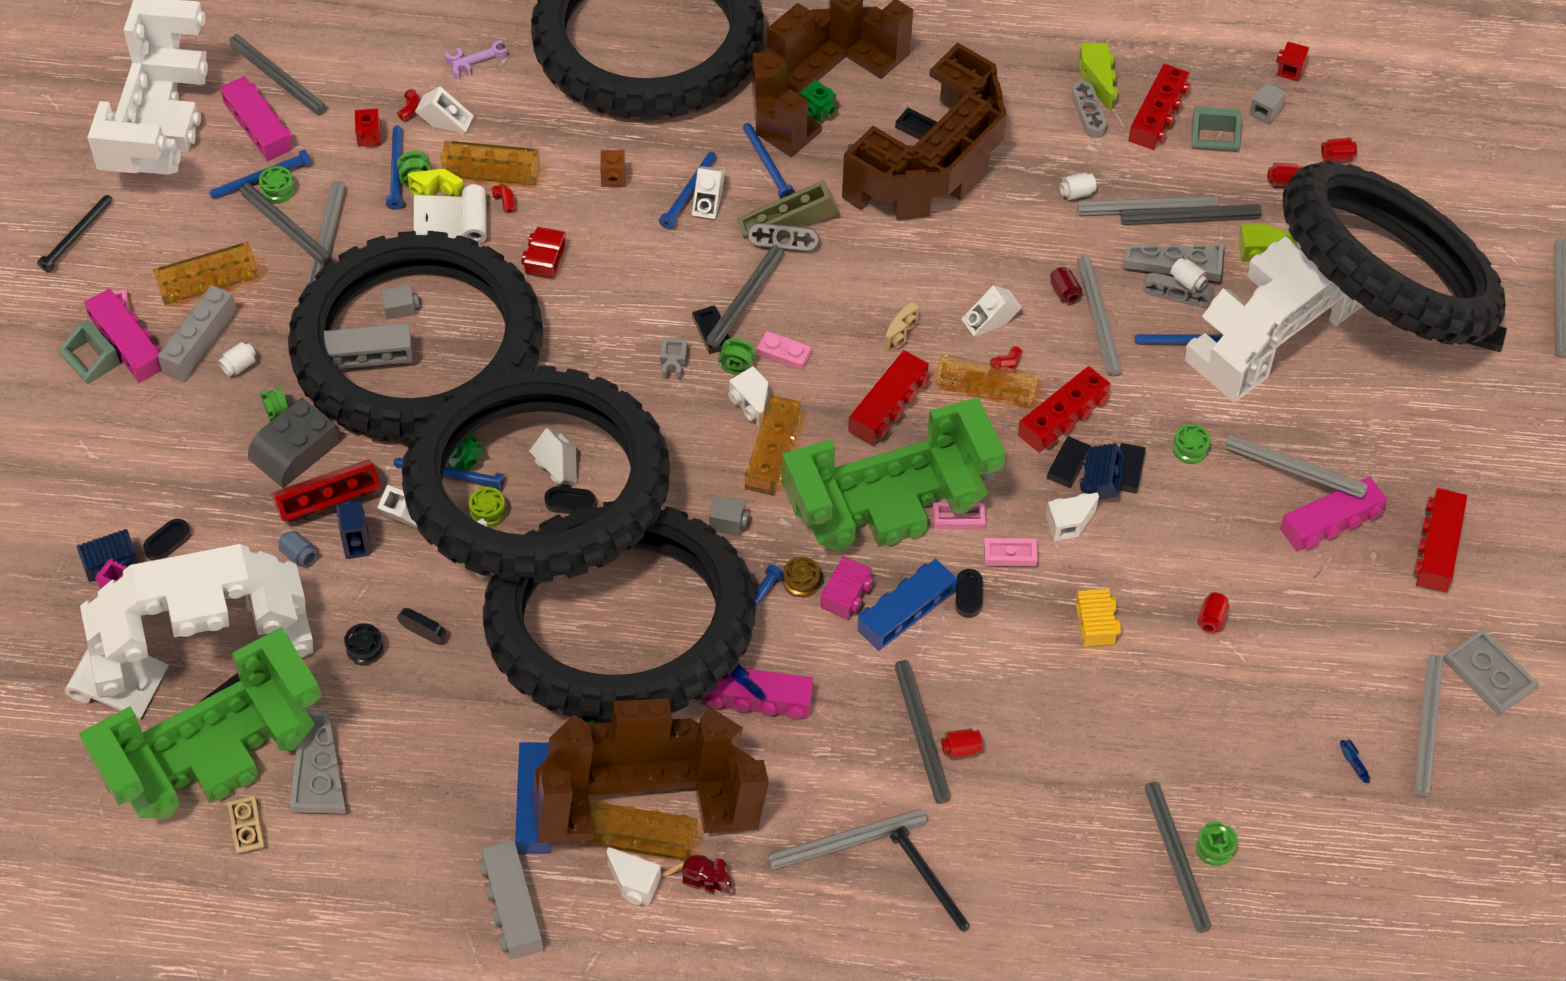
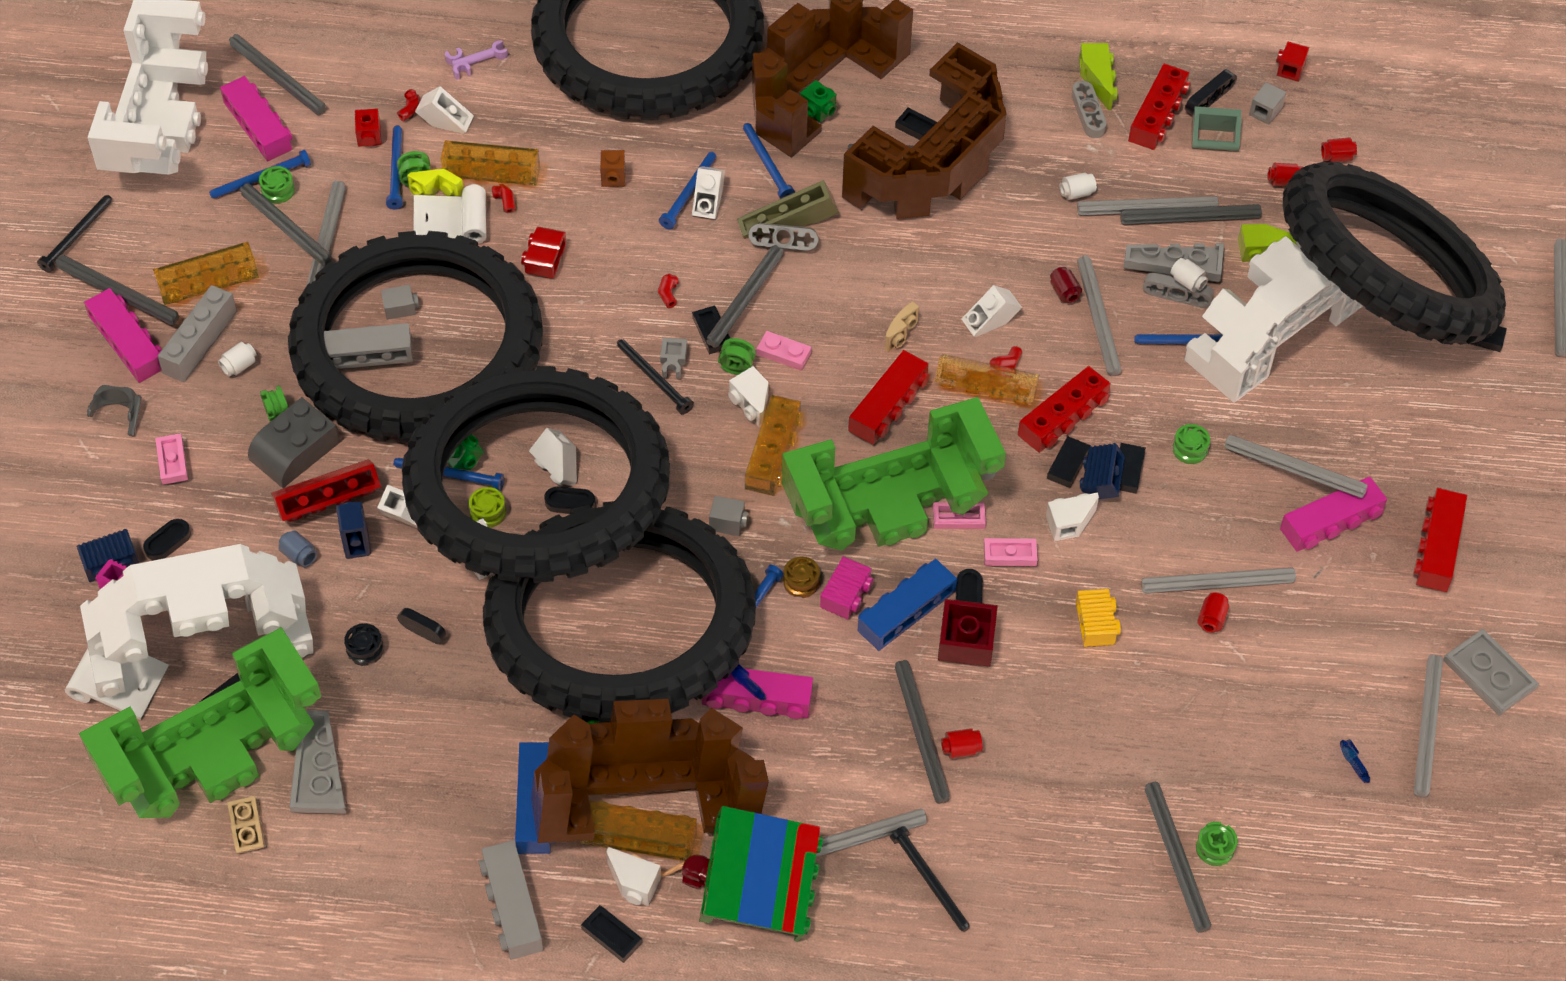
sand green tile [58,320,120,384] -> none
none -> dark grey axle [55,255,179,325]
none -> dark grey helmet [87,385,142,436]
none -> bright pink plate [155,433,188,485]
none -> black tile [581,905,643,963]
none -> black bar [617,339,694,415]
none -> red arm [657,274,679,308]
none -> panel [699,806,823,942]
none -> dark red brick [938,599,998,667]
none -> light grey axle [1141,567,1296,593]
none -> black beam [1185,69,1237,116]

